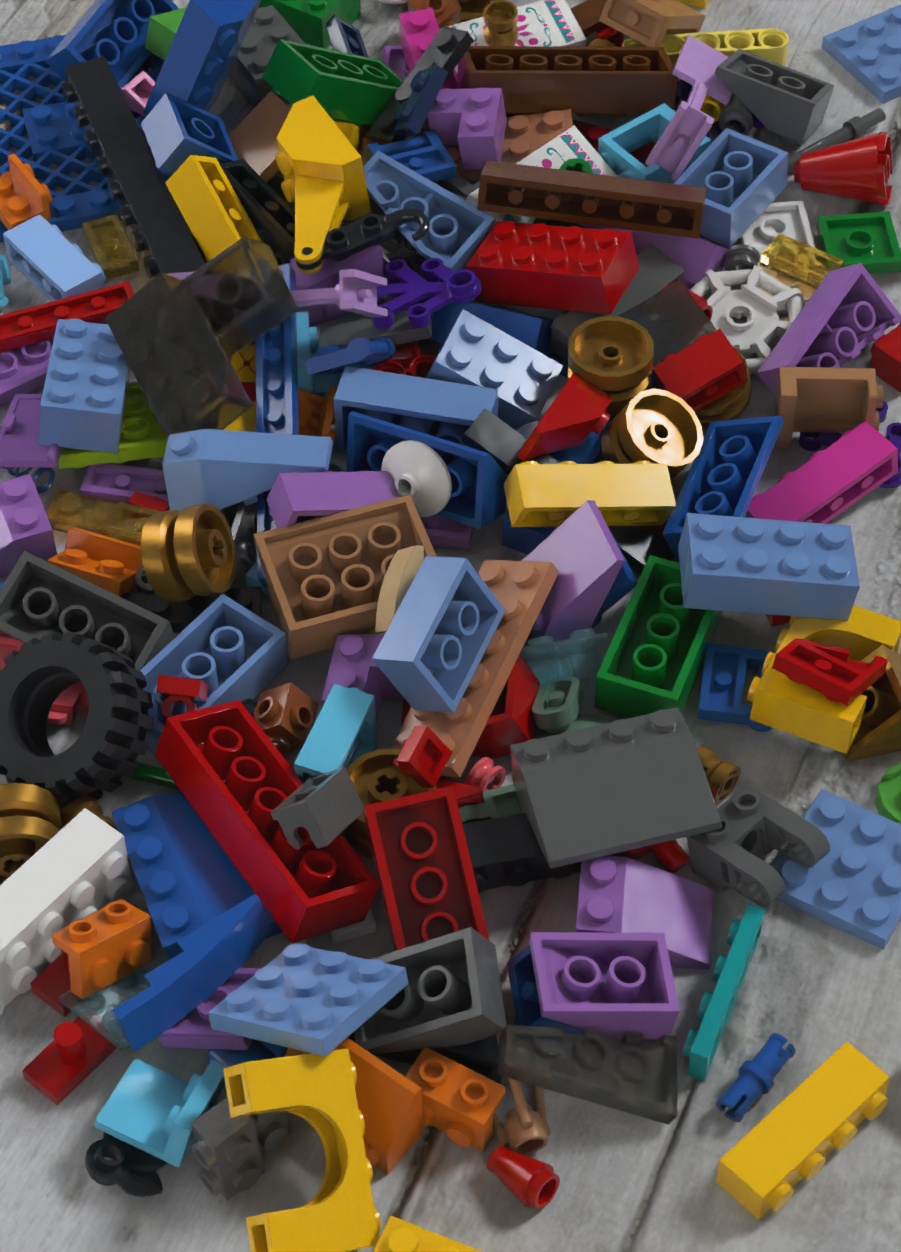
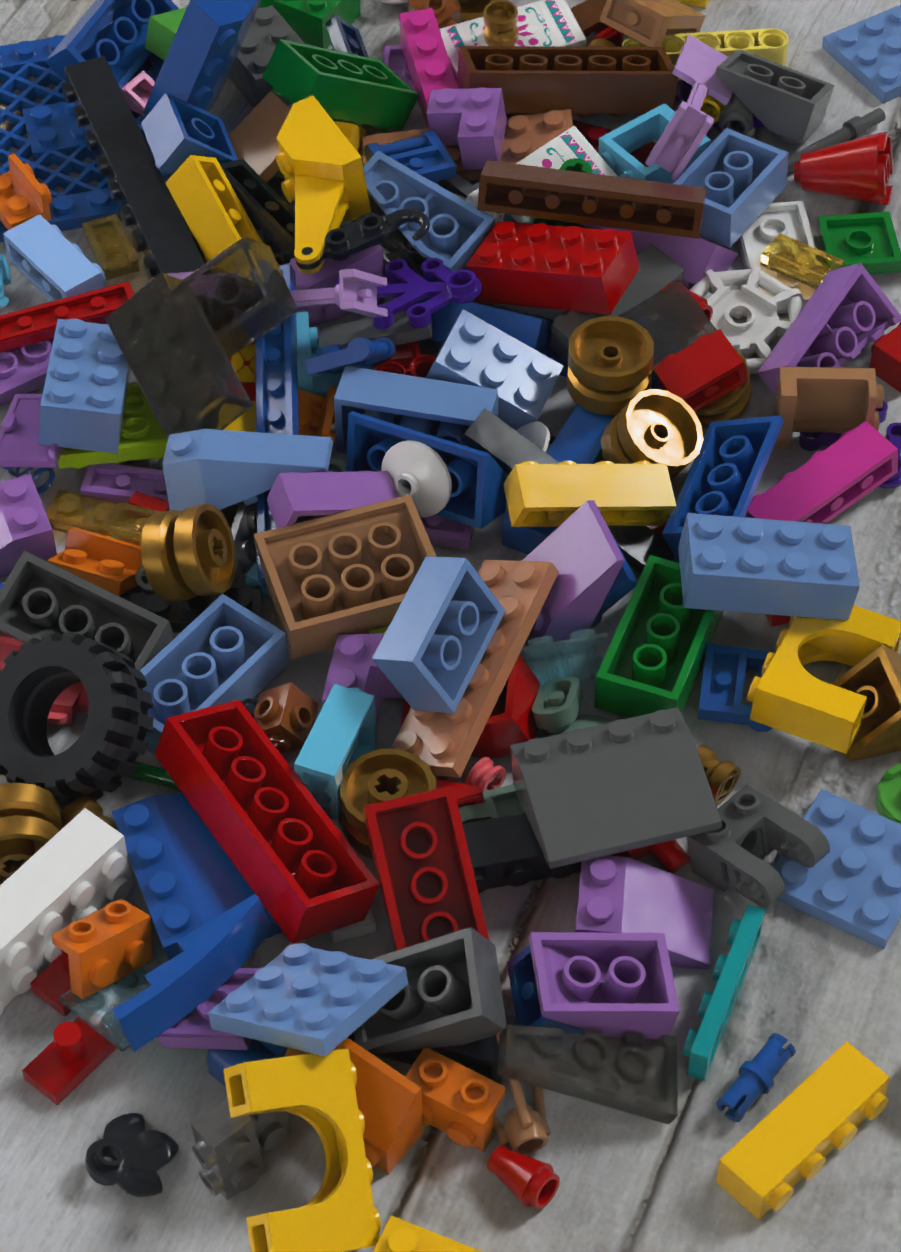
medium azure bracket [94,1059,228,1168] -> none
red tile [156,675,209,718] -> none
dark grey hinge [270,767,364,850] -> none
black plate [367,26,474,145] -> none
tan slope [375,545,424,633] -> none
dark blue plate [392,65,448,139] -> none
red tile [392,726,452,788] -> none
red slope [517,372,613,461] -> none
dark grey bush [725,244,760,271] -> none
red wing [772,638,888,706] -> none

